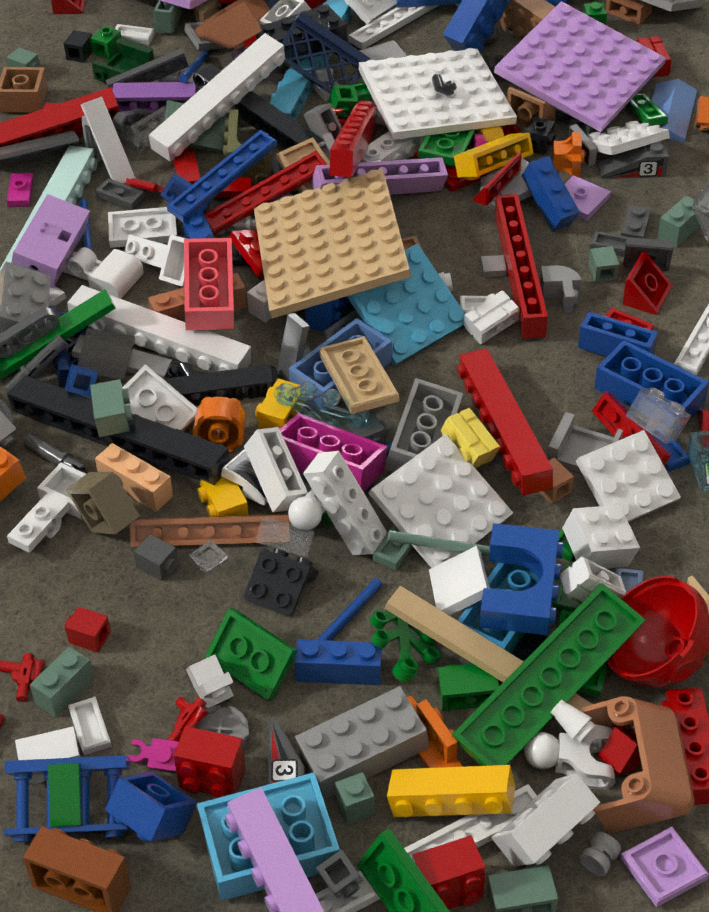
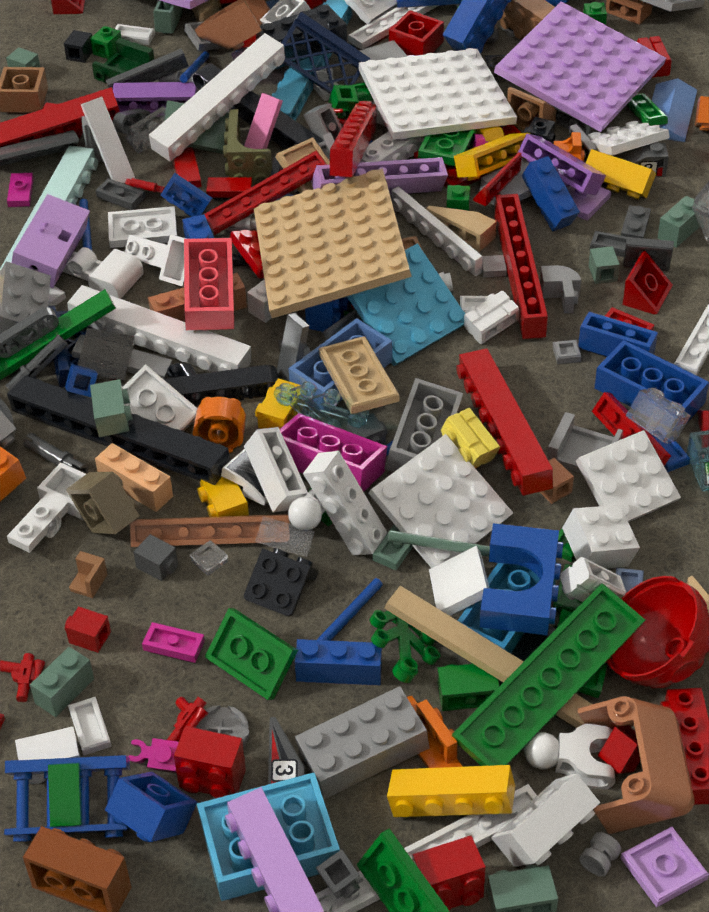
blue tile [167,130,277,222] -> none
white brick [186,655,234,708] -> none
sand green brick [335,772,375,825] -> none
black arm [432,74,457,96] -> none
white cone [550,700,596,743] -> none
none -> medium nougat panel [69,551,108,598]
none -> dark pink plate [142,622,205,663]
none -> bright pink tile [244,93,283,149]
none -> red brick [389,10,444,56]
none -> white plate [391,186,482,276]
none -> tan slope [426,206,497,252]
none -> green brick [446,185,470,211]
none -> medium lavender brick [518,134,606,196]
none -> light grey tile [553,340,581,364]
none -> yellow brick [586,149,656,200]

